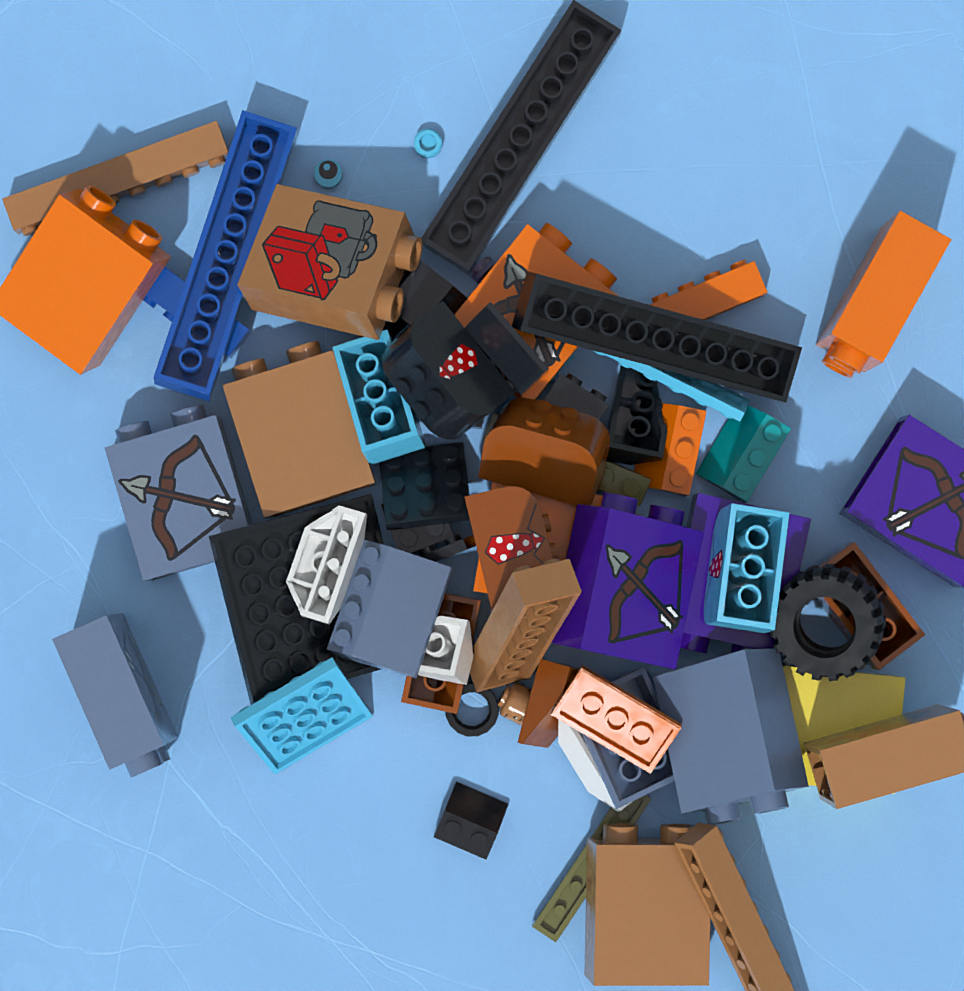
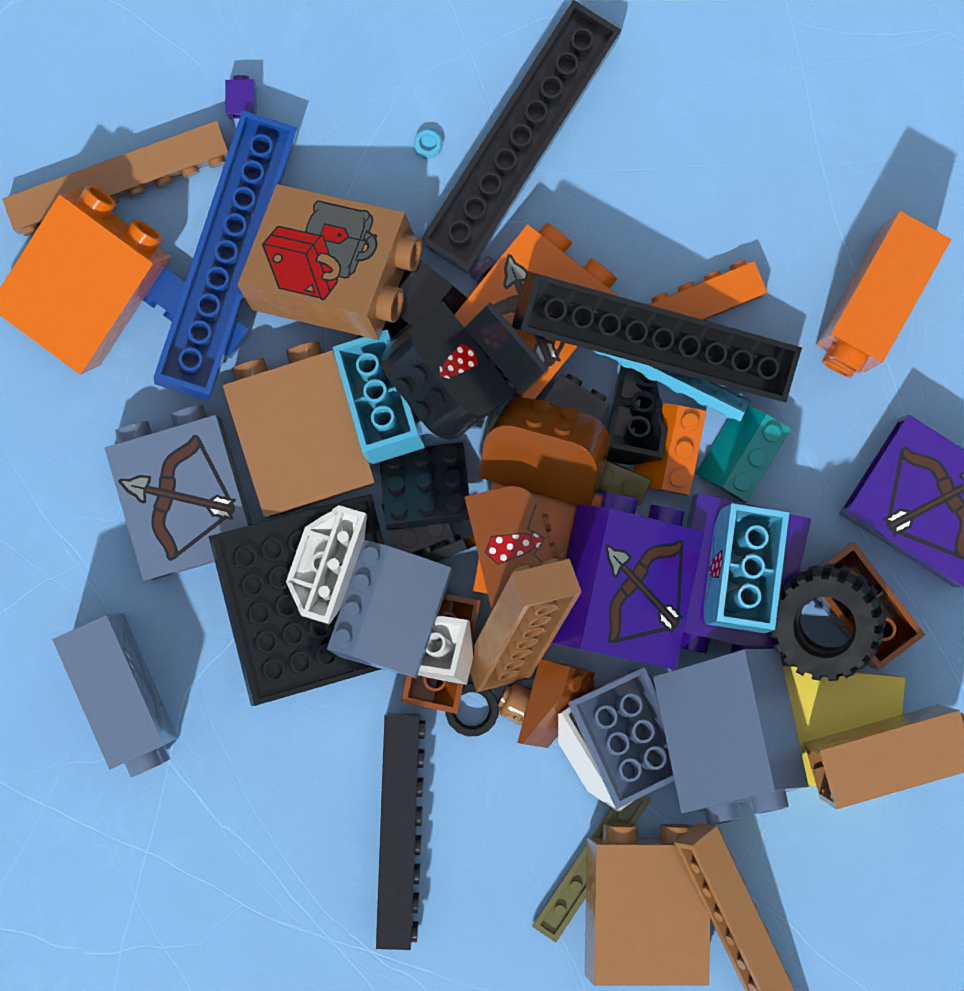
medium azure plate [230,658,373,775] -> none
medium azure tile [314,159,343,189] -> none
black slope [433,781,509,860] -> none
tile [551,665,682,774] -> none
none -> dark purple brick [225,75,257,119]
none -> black brick [376,712,426,950]

